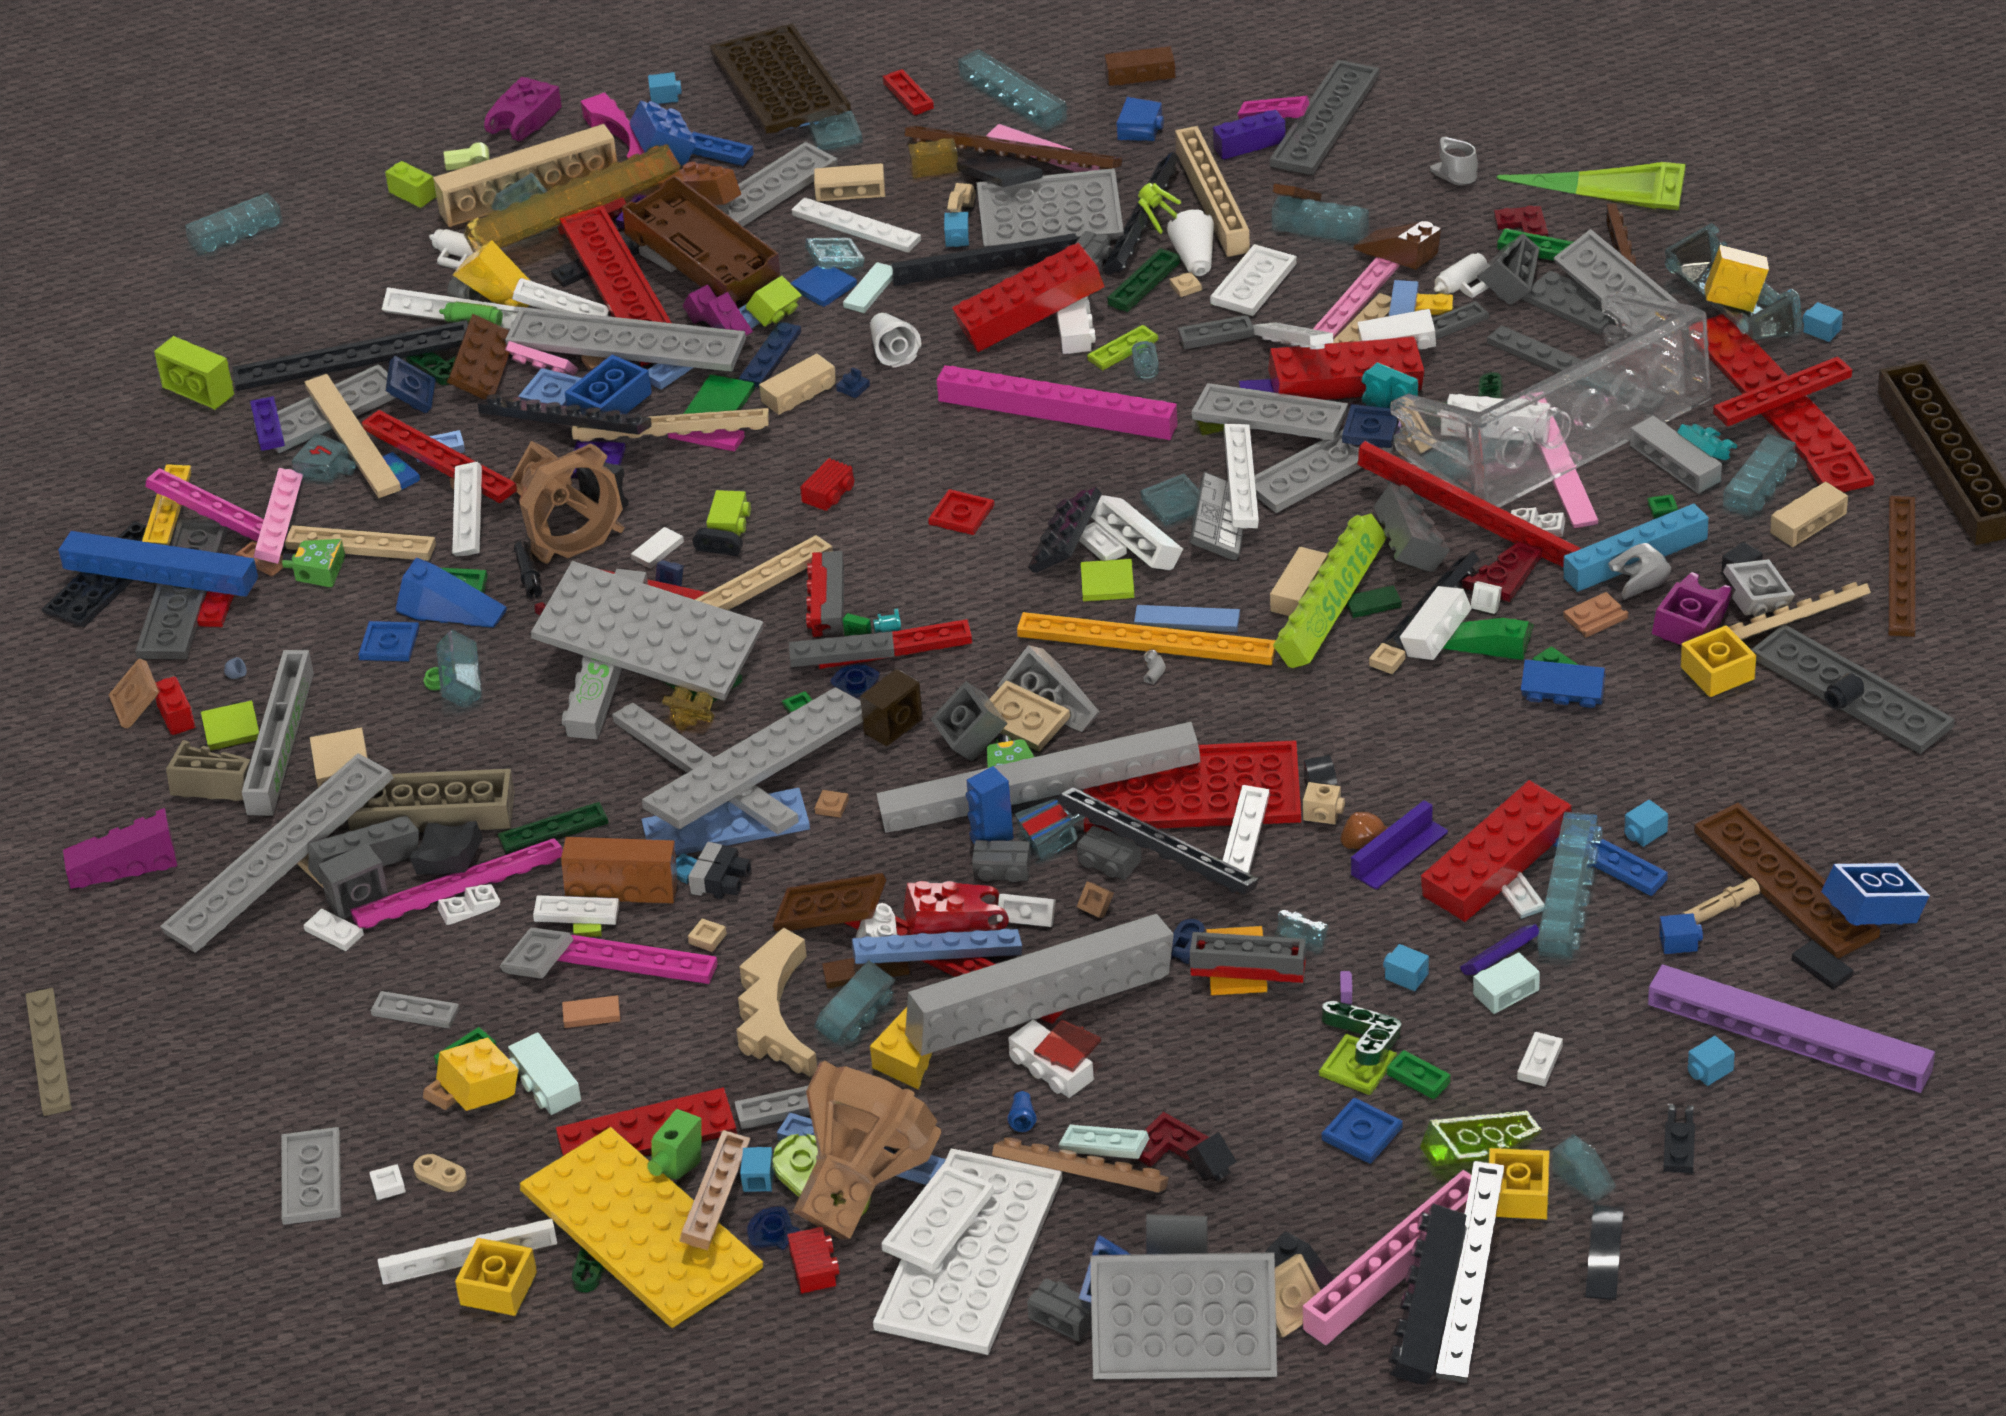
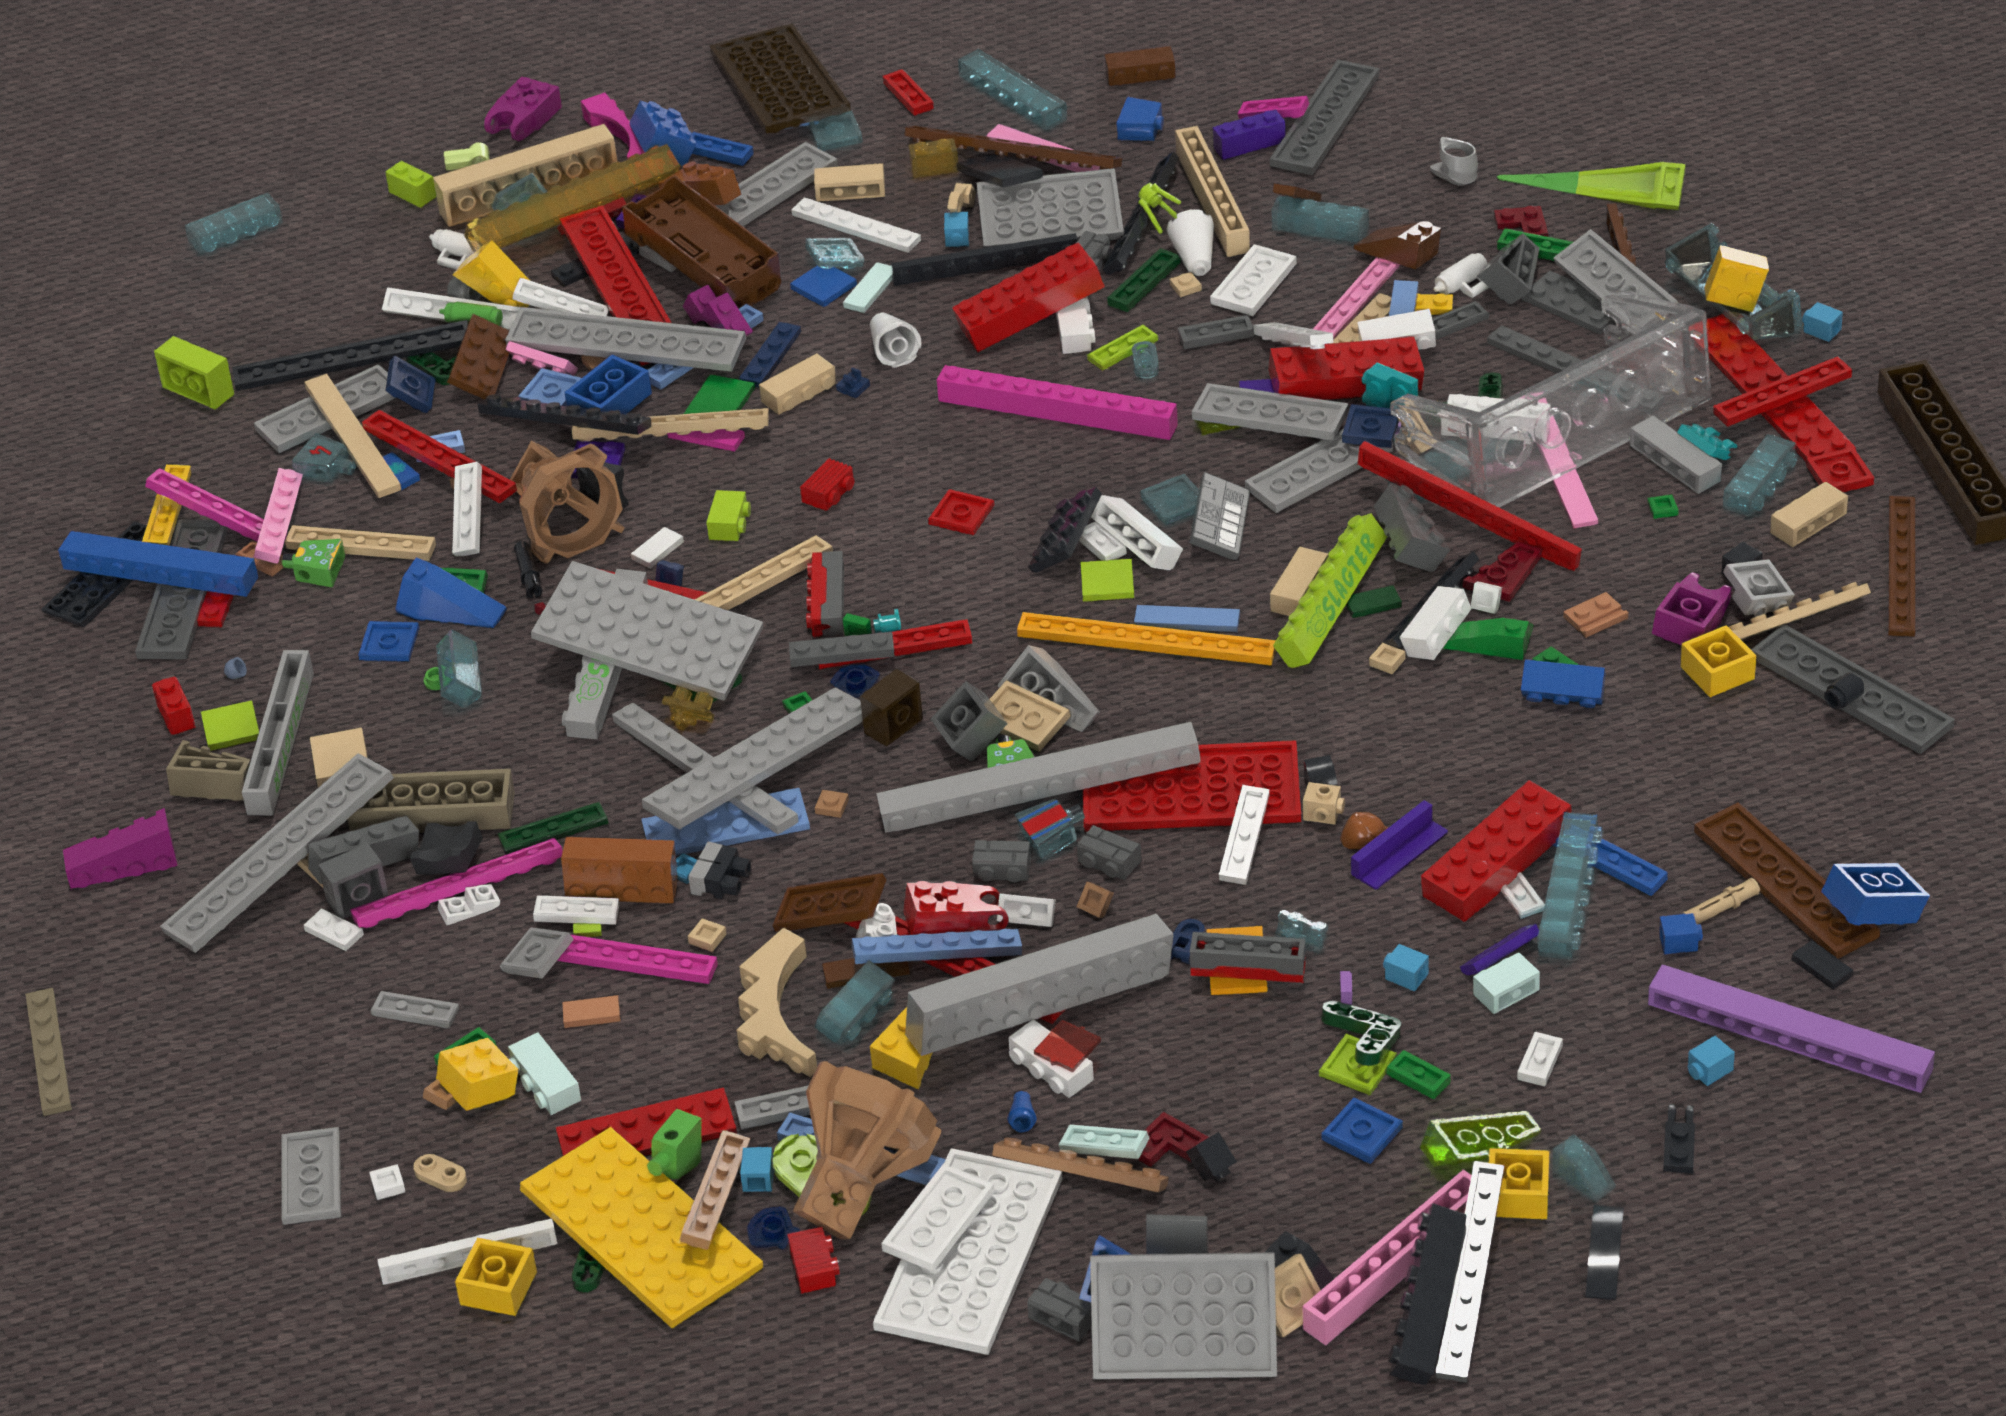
medium nougat tile [109,658,159,728] -> none
dark purple tile [250,396,285,451] -> none
dark azure brick [648,72,682,104] -> none
black plate [692,528,743,556] -> none
lime brick [745,276,802,327] -> none
blue brick [966,766,1014,845] -> none
black plate [1058,787,1259,895] -> none
light grey arm [1143,650,1166,685] -> none
white plate [1224,424,1259,528] -> none
white slope [1511,507,1565,537] -> none
dark azure brick [1563,504,1709,592] -> none
light grey helmet [1608,543,1671,600] -> none
dark azure brick [1624,800,1668,847] -> none

